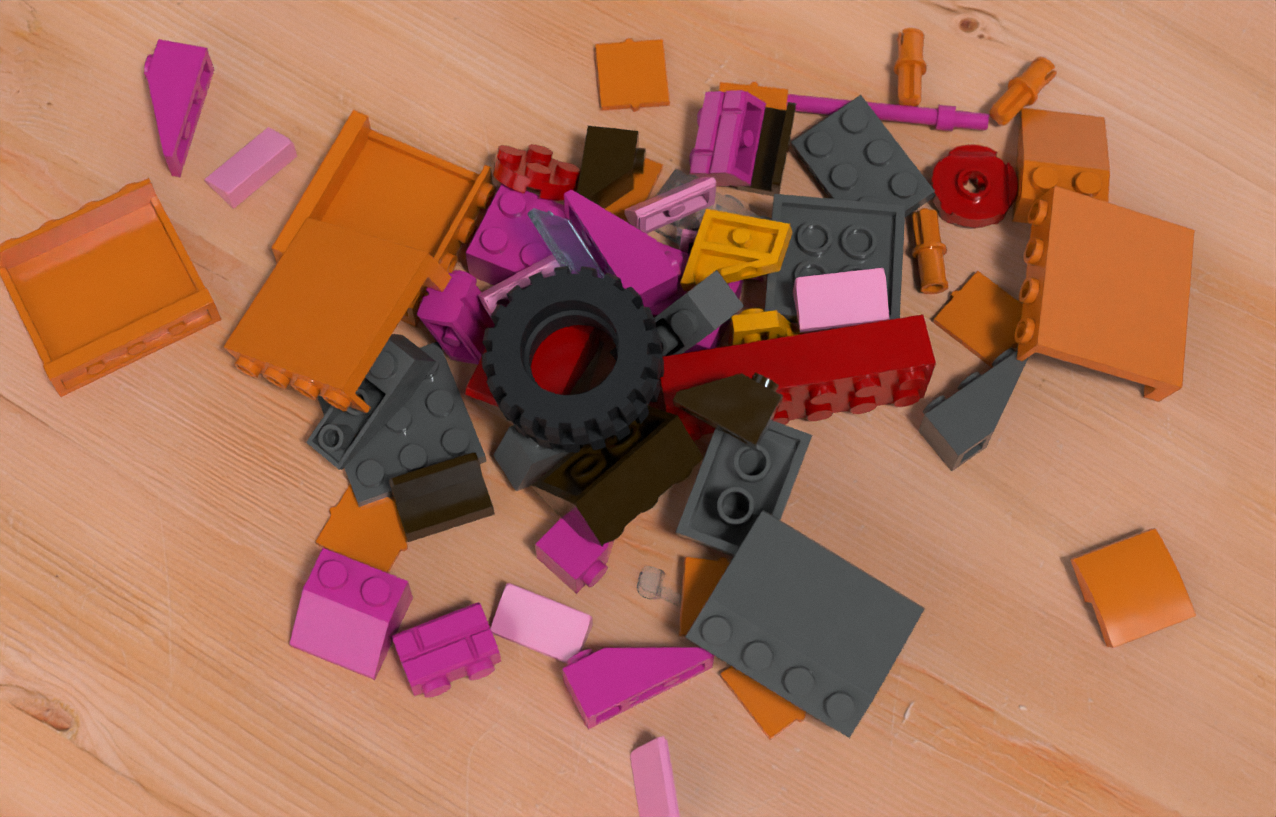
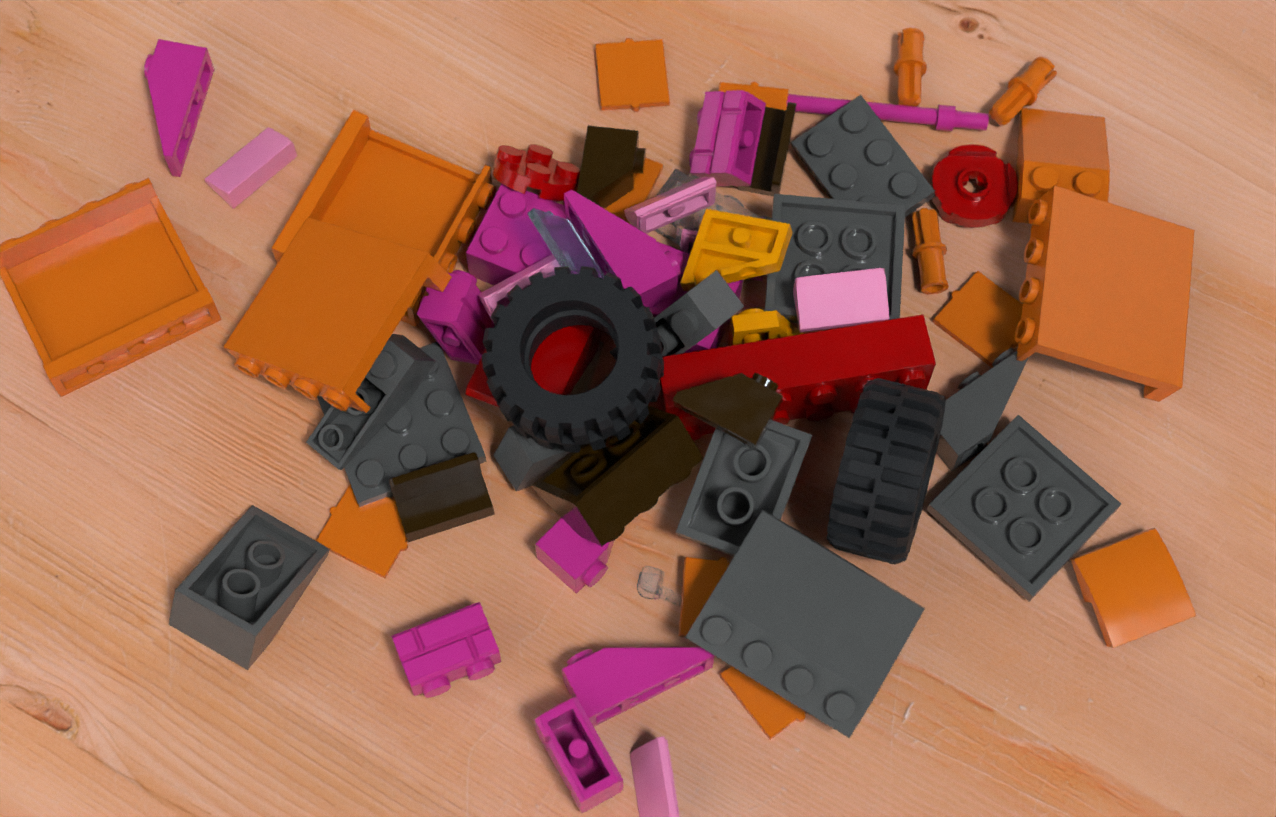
dark pink slope [289,548,413,680] -> none
bright pink slope [490,583,593,664] -> none
none -> dark grey slope [169,505,330,670]
none -> dark pink brick [534,696,623,814]
none -> black tyre [827,378,946,565]
none -> dark grey plate [927,415,1121,602]

